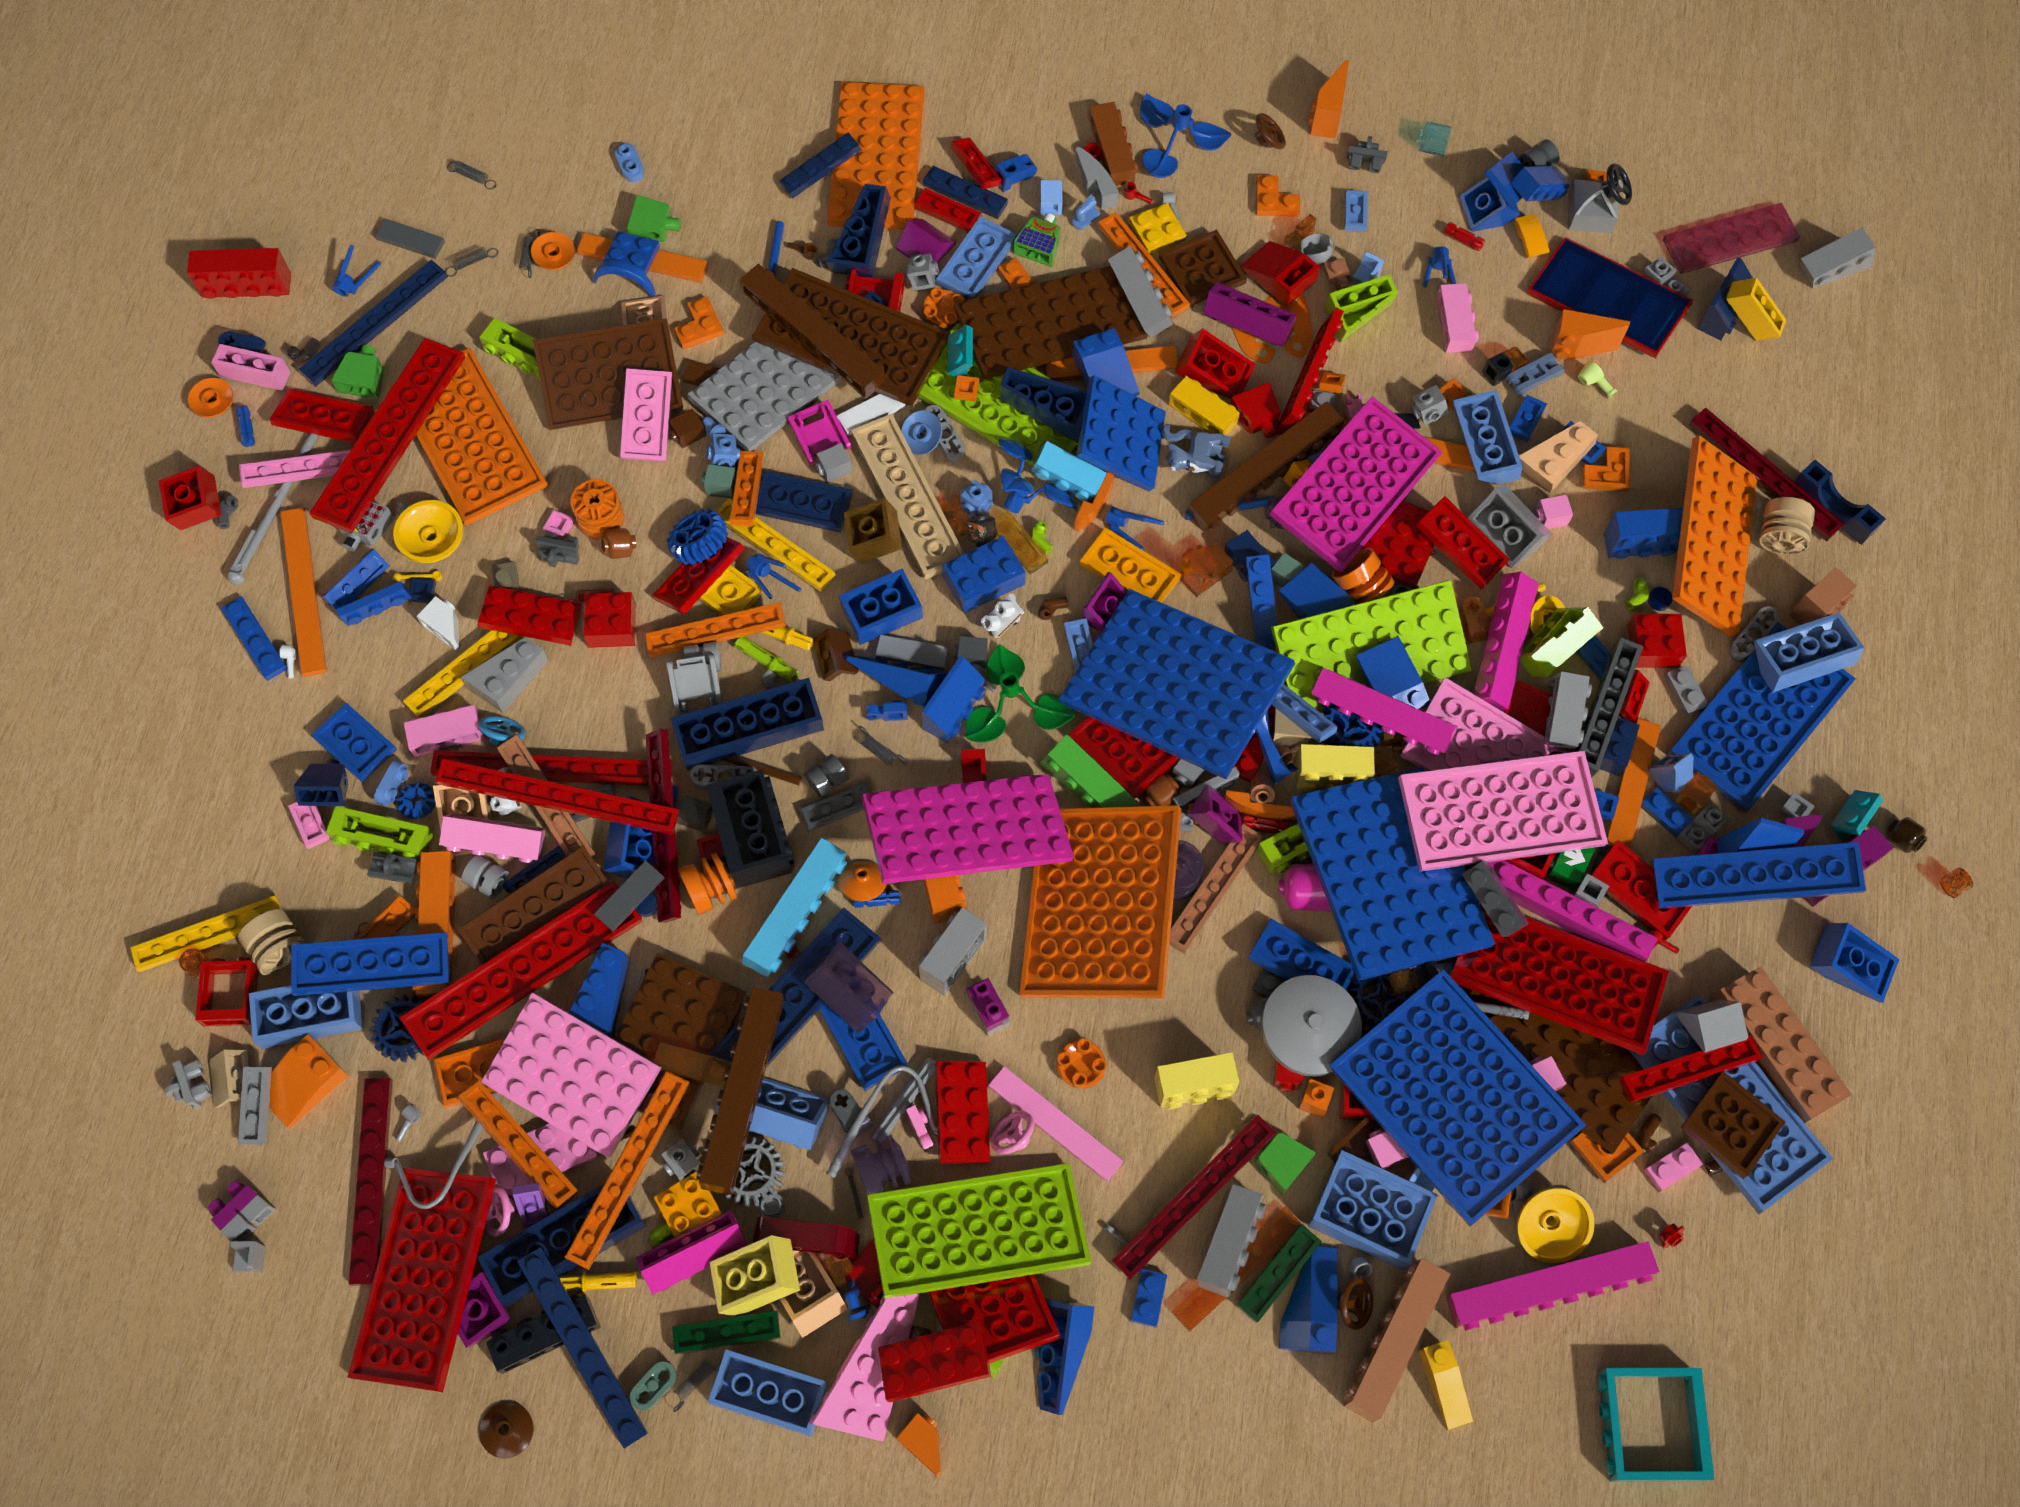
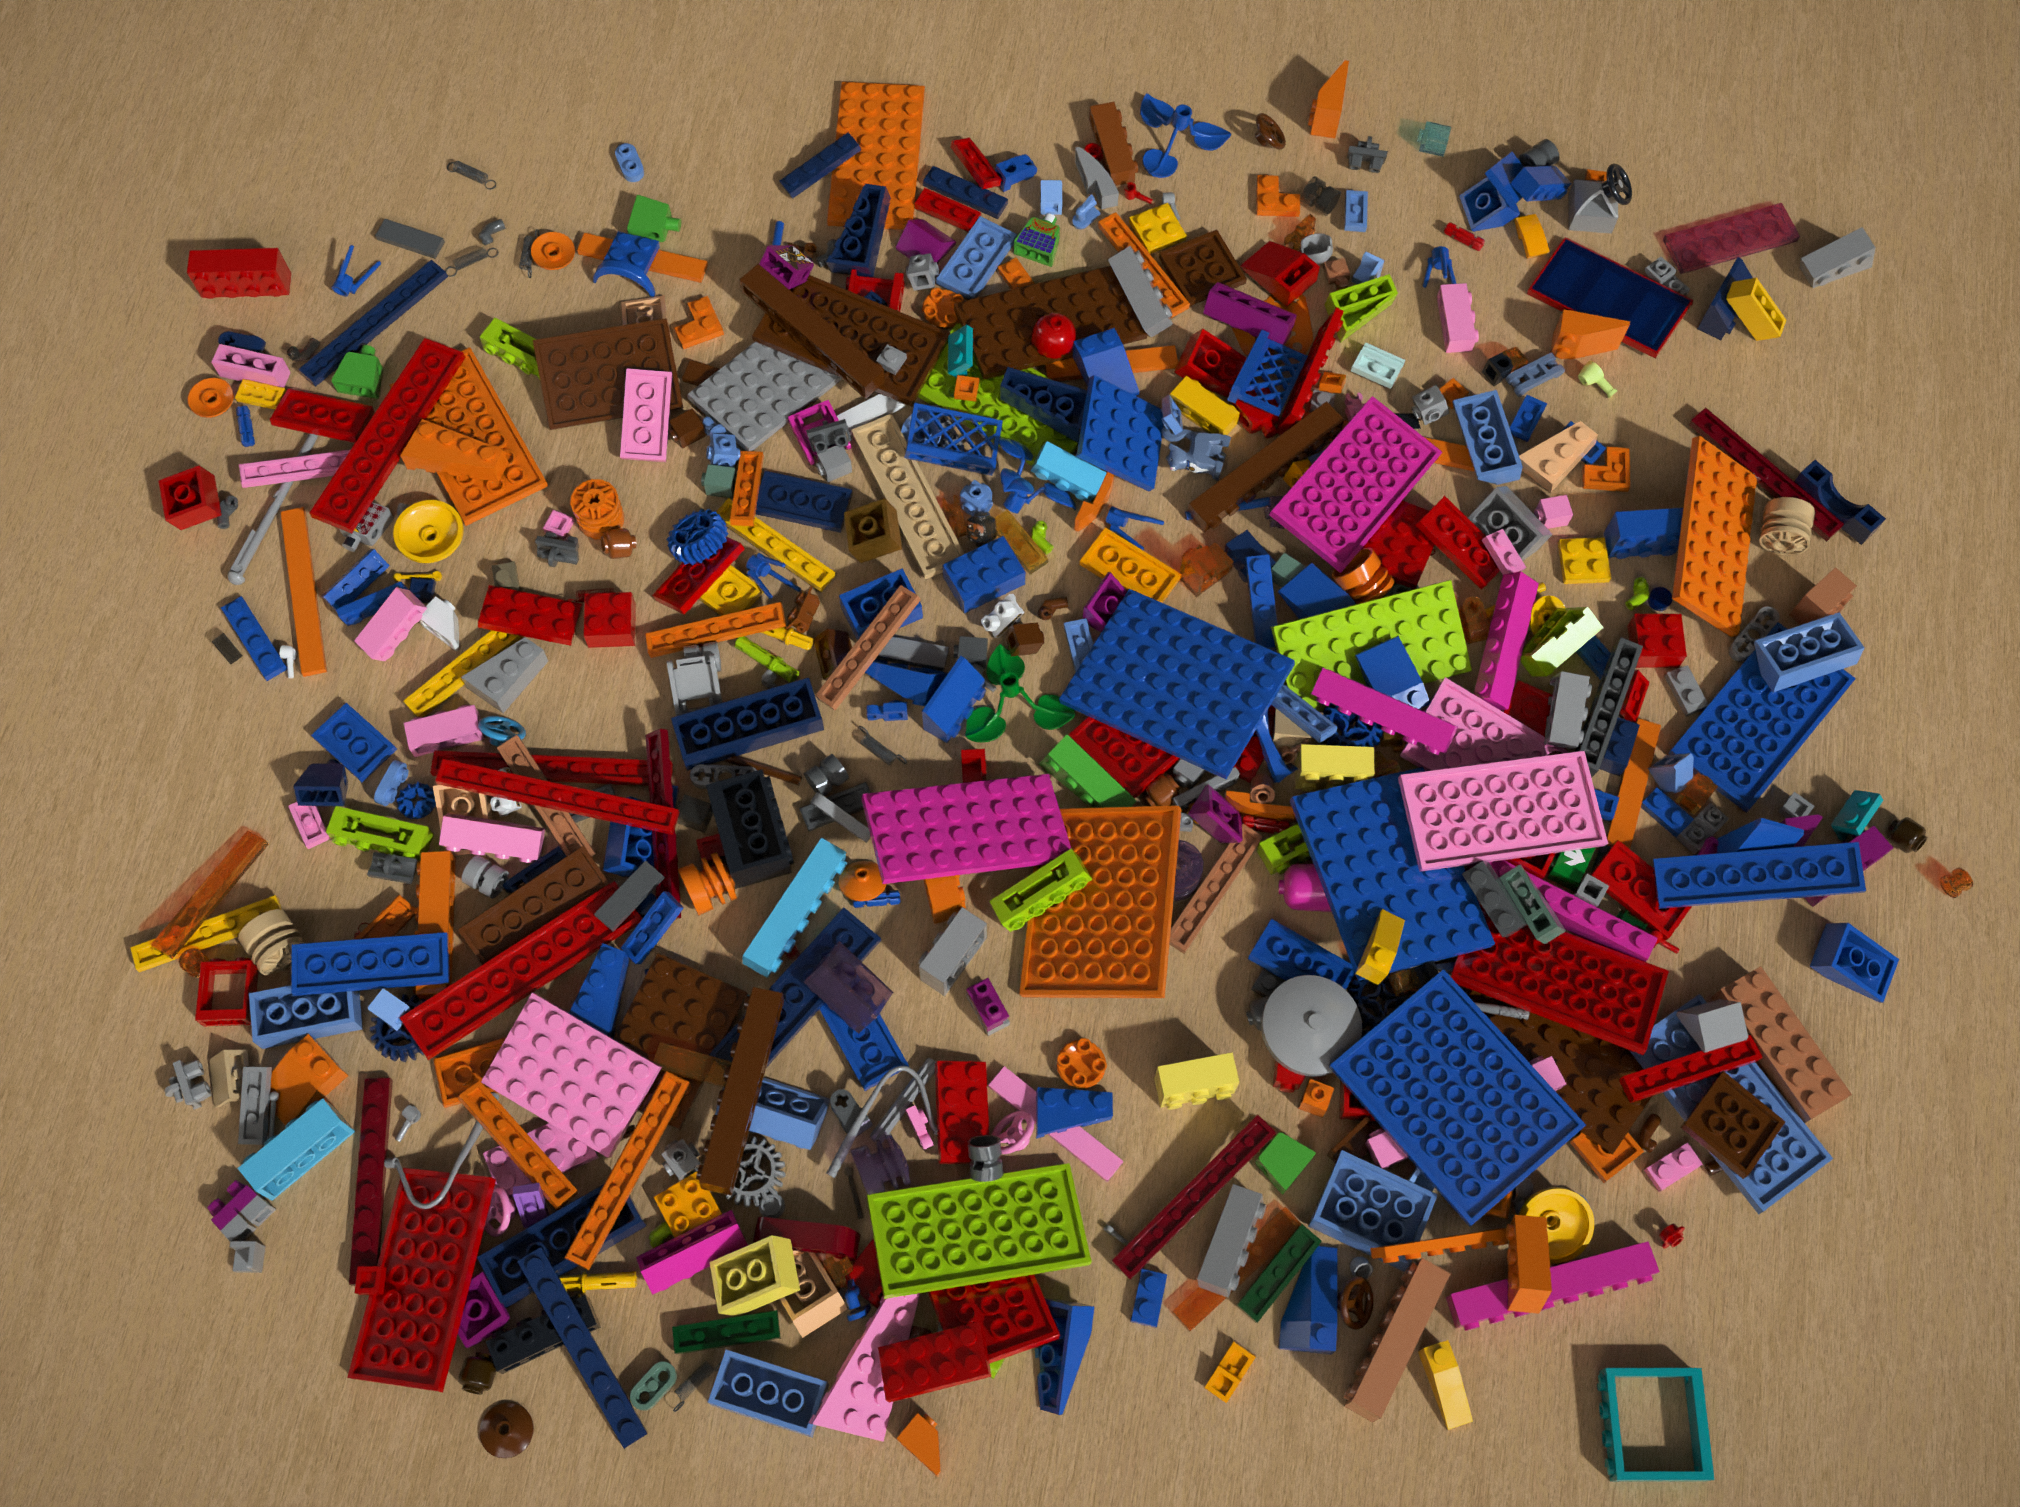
none -> clear orange tile [151,831,269,959]
none -> clear smoke piece [212,633,243,665]
none -> yellow plate [235,379,286,410]
none -> medium azure brick [237,1098,355,1201]
none -> light grey hinge [266,1091,279,1141]
none -> bright pink brick [354,587,427,661]
none -> red plate [354,1266,387,1295]
none -> light blue panel [368,988,412,1031]
none -> orange wedge [400,419,509,482]
none -> dark brown head [458,1352,497,1395]
none -> dark grey arm [479,219,506,245]
none -> blue plate [621,891,684,965]
none -> magenta torso [759,245,814,289]
none -> dark orange hinge [786,586,820,633]
none -> dark grey hips [806,419,852,454]
none -> light grey beam [810,792,871,843]
none -> nougat plate [815,585,921,711]
none -> light grey plate [876,344,907,375]
none -> blue fence [904,403,1003,476]
none -> dark grey wheel [967,1135,1003,1182]
none -> lime brick [989,848,1092,932]
none -> reddish brown brick [1005,622,1044,657]
none -> red cylinder [1031,313,1076,359]
none -> blue wing [1036,1087,1113,1139]
none -> medium blue plate [1161,395,1183,435]
none -> light orange slope [1204,1340,1256,1403]
none -> blue fence [1227,330,1308,417]
none -> clear smoke wheel [1300,176,1341,216]
none -> light aqua plate [1351,342,1405,389]
none -> yellow slope [1355,909,1405,985]
none -> orange plate [1370,1228,1509,1263]
none -> bright pink plate [1482,529,1527,575]
none -> sand green slope [1499,865,1566,944]
none -> orange wedge [1505,1215,1552,1314]
none -> yellow plate [1557,538,1611,584]
none -> dark green pin [1616,909,1648,930]

